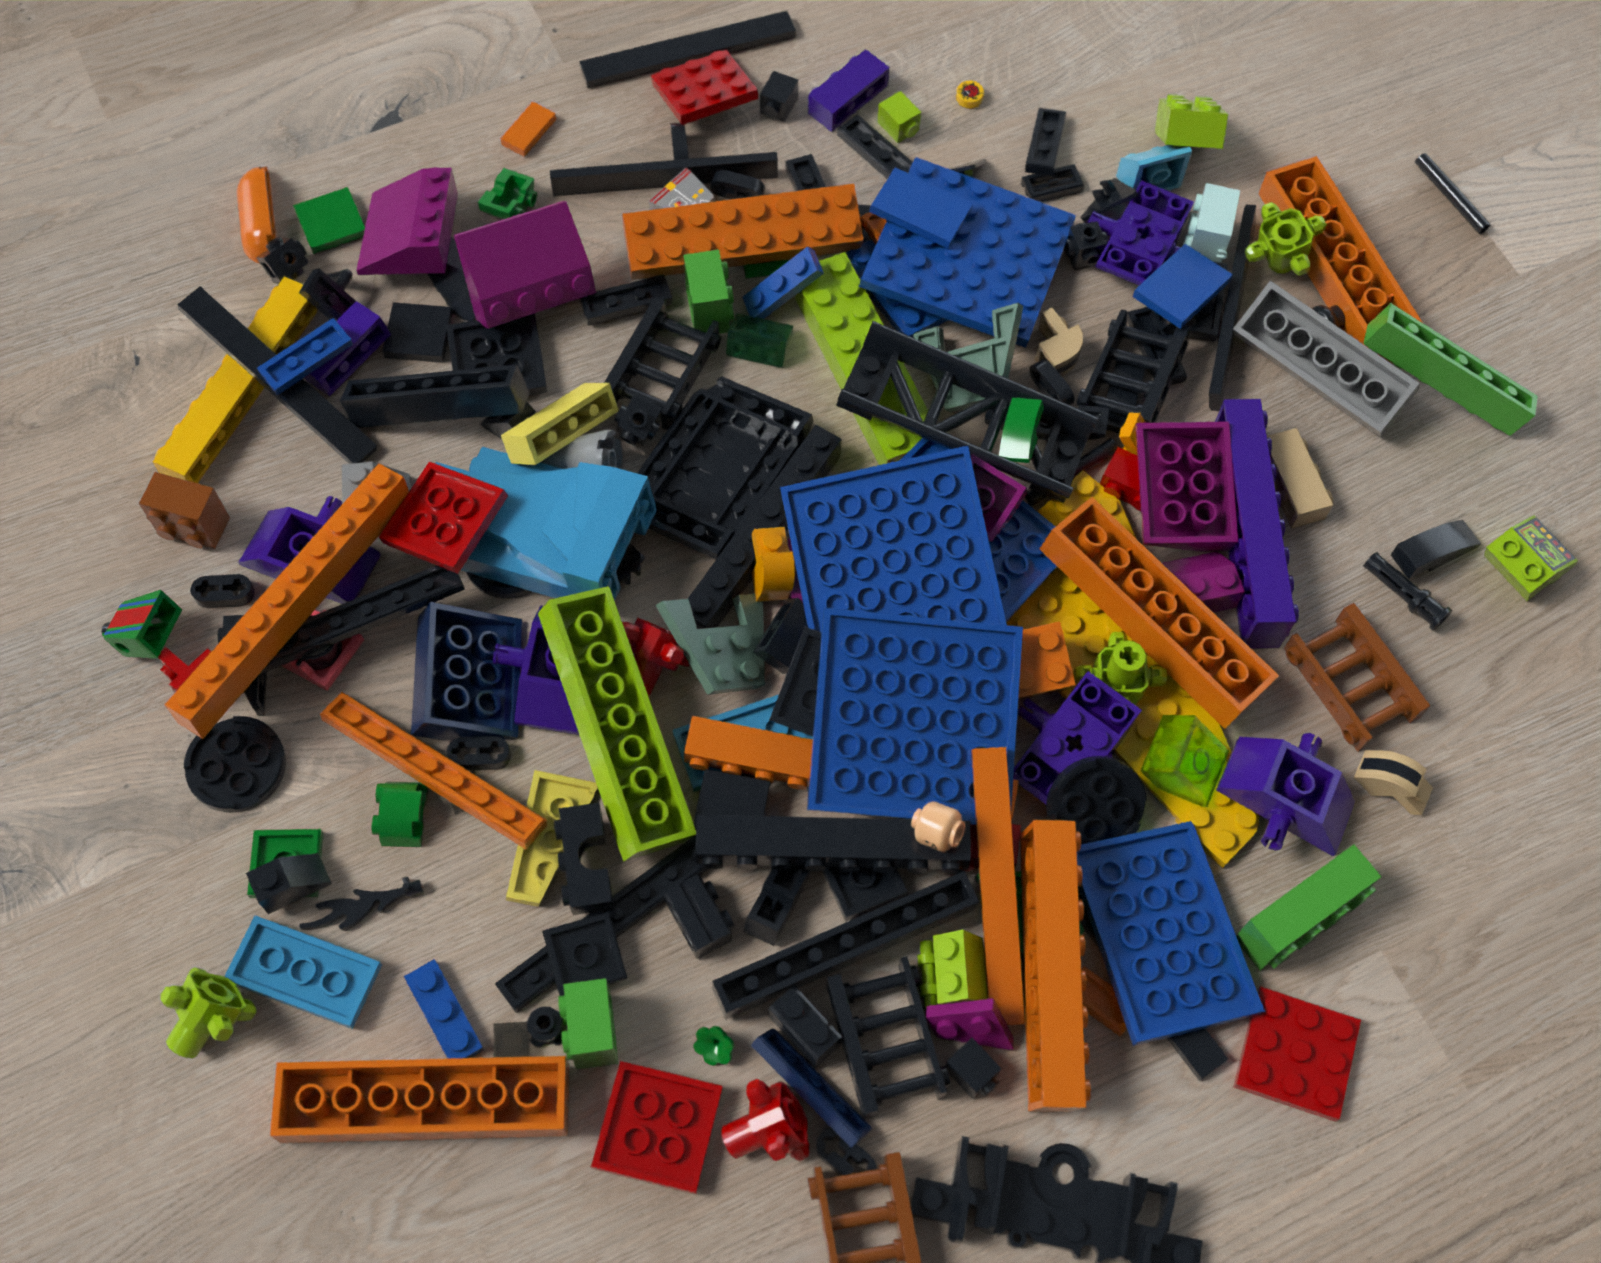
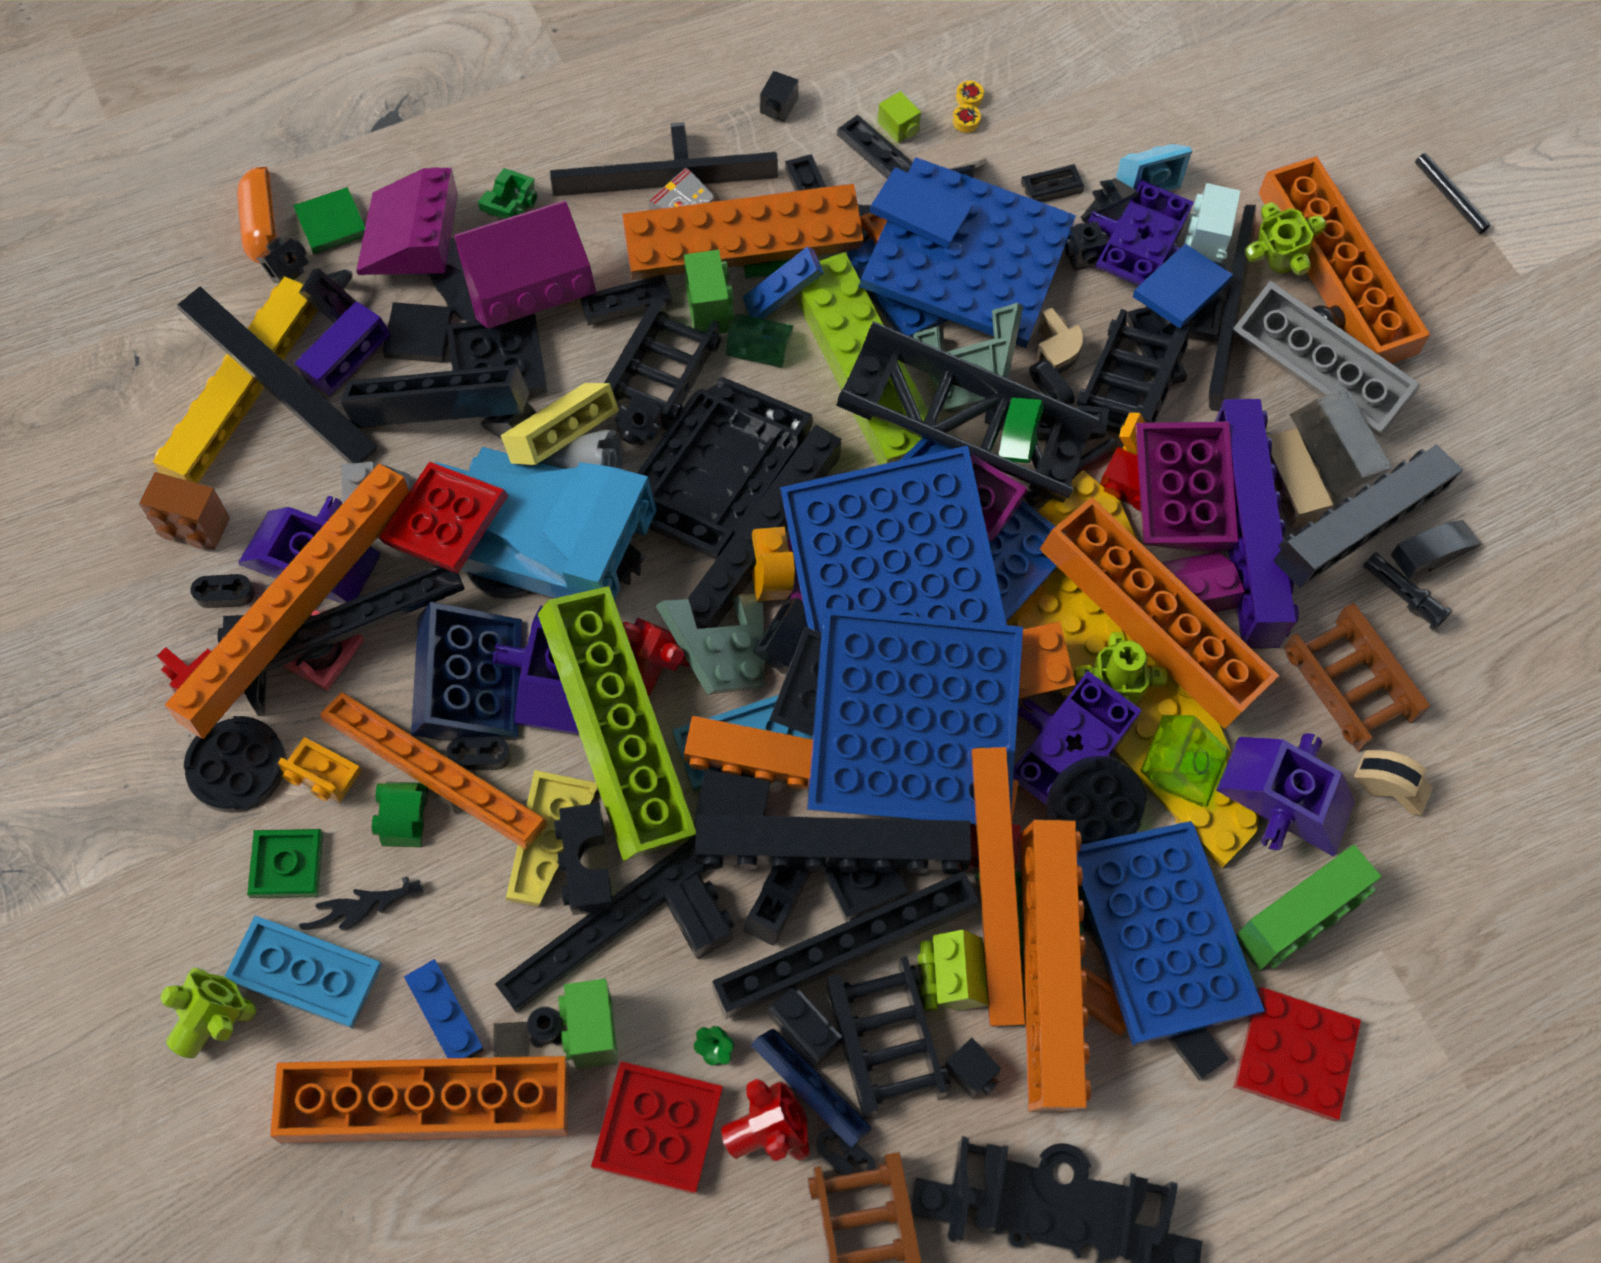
green torso [101,590,182,658] -> none
black slope [246,853,332,914] -> none
blue plate [257,318,353,395] -> none
orange tile [500,101,556,157] -> none
black tile [542,912,627,996] -> none
black tile [579,11,796,88] -> none
red plate [651,50,759,125] -> none
black beam [710,170,766,200] -> none
dark purple brick [808,49,890,132] -> none
light nougat head [911,801,965,852] -> none
magenta wing [926,998,1014,1050] -> none
black tile [1025,108,1066,176] -> none
lime brick [1155,94,1228,149] -> none
bright green brick [1363,303,1538,436] -> none
lime piece [1484,515,1578,601] -> none
none -> light orange bracket [277,737,362,803]
none -> yellow tile [952,104,981,133]
none -> brick [1273,444,1463,588]
none -> clear smoke slope [1289,389,1393,498]

